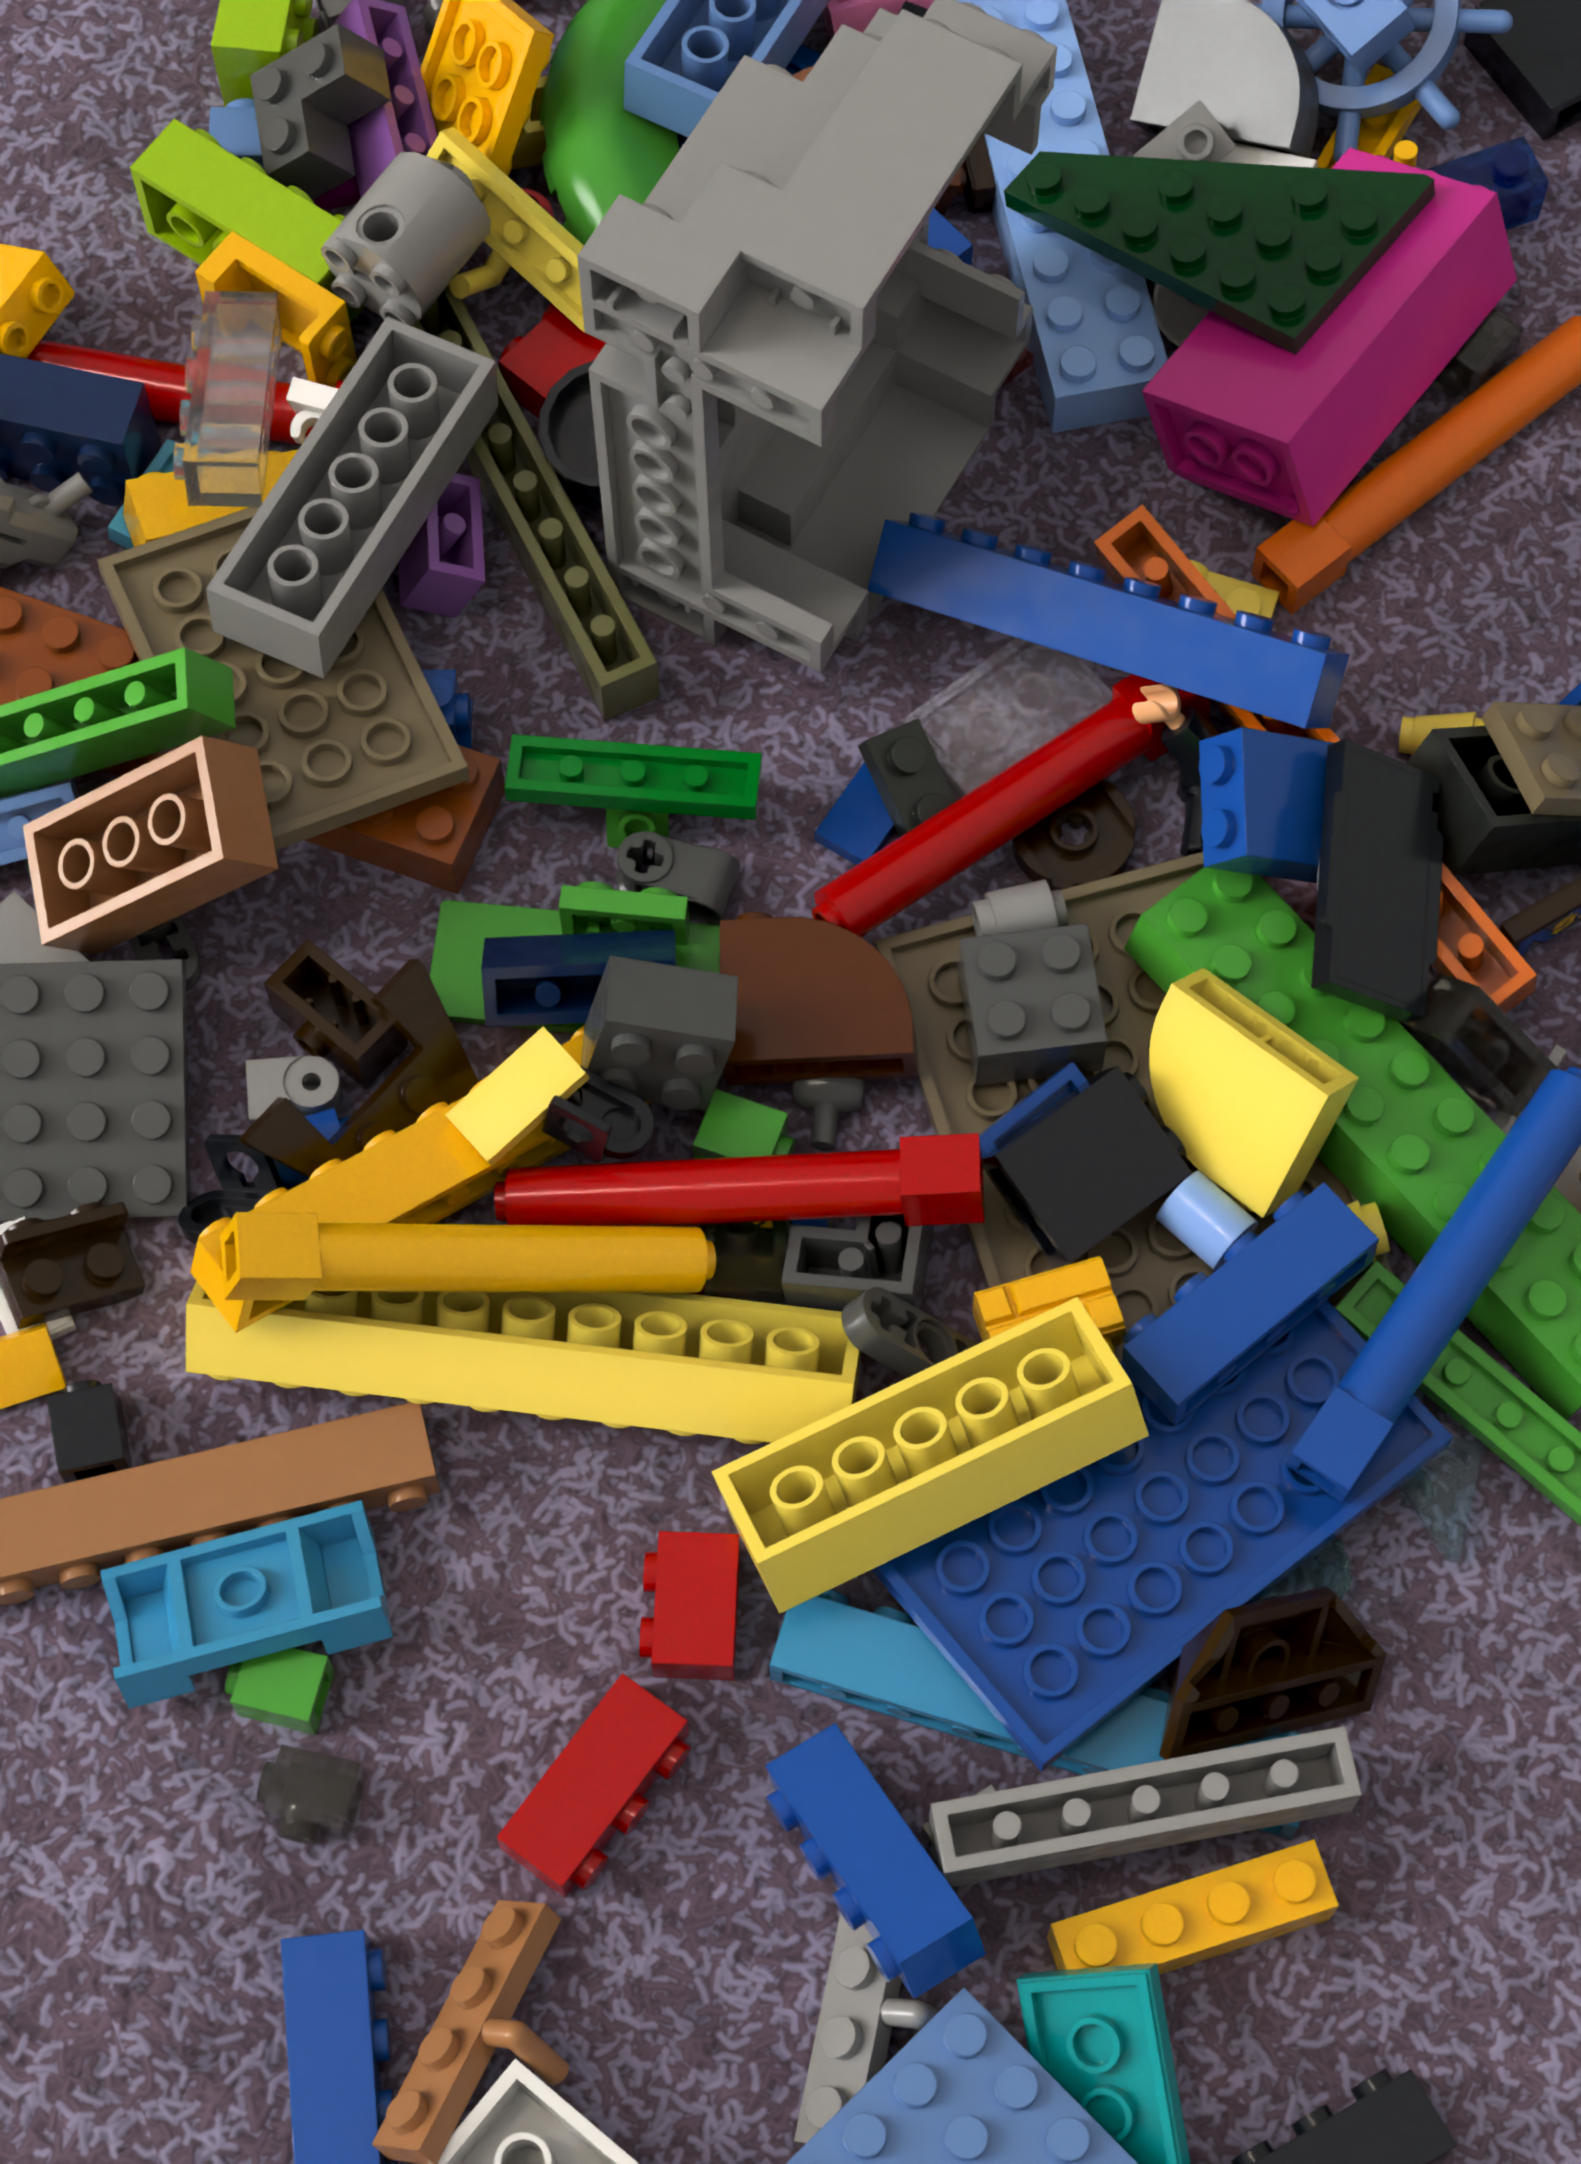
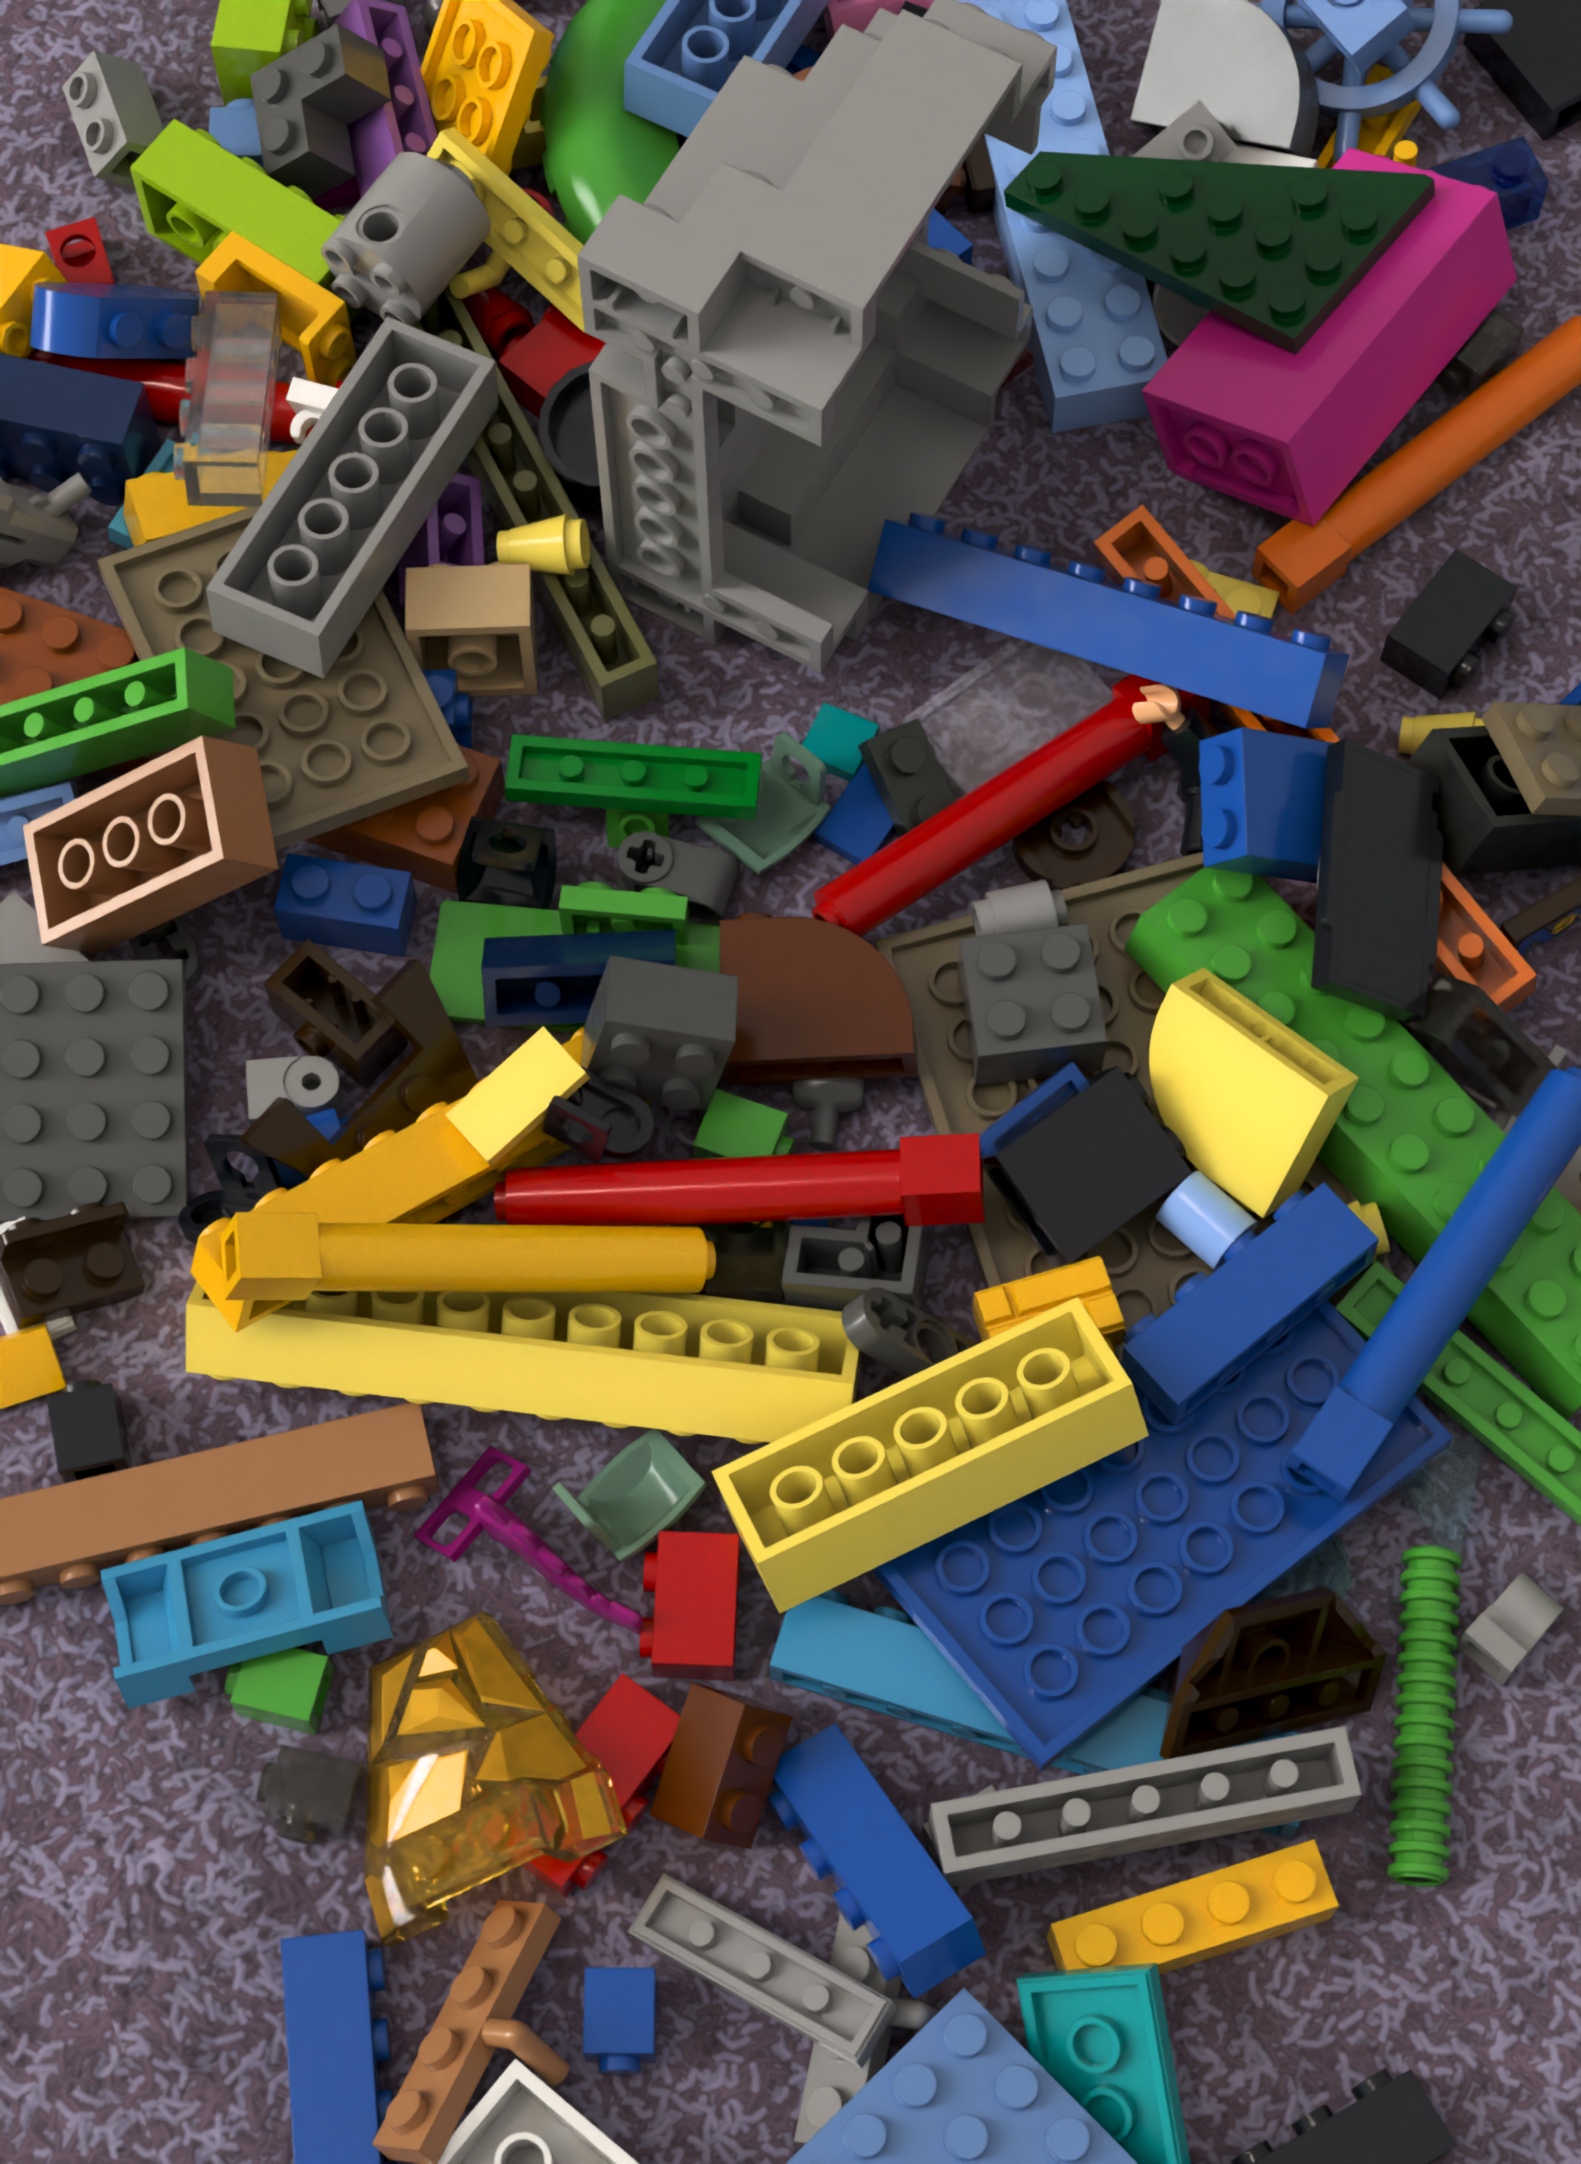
none -> blue brick [30,282,200,359]
none -> red leg [45,217,115,284]
none -> light grey brick [62,50,164,188]
none -> blue brick [274,853,417,957]
none -> wedge [365,1611,628,1947]
none -> tan brick [405,562,538,697]
none -> magenta piece [413,1446,644,1634]
none -> black piece [457,816,557,909]
none -> red cone [461,287,534,357]
none -> light yellow cone [496,513,590,576]
none -> sand green piece [552,1428,708,1563]
none -> blue brick [583,1967,657,2076]
none -> light grey tile [627,1873,898,2069]
none -> reddish brown brick [649,1682,793,1849]
none -> sand green piece [696,732,831,875]
none -> teal tile [802,702,880,782]
none -> black brick [1380,549,1517,700]
none -> bright green piece [1387,1545,1462,1887]
none -> light grey leg [1458,1572,1564,1687]

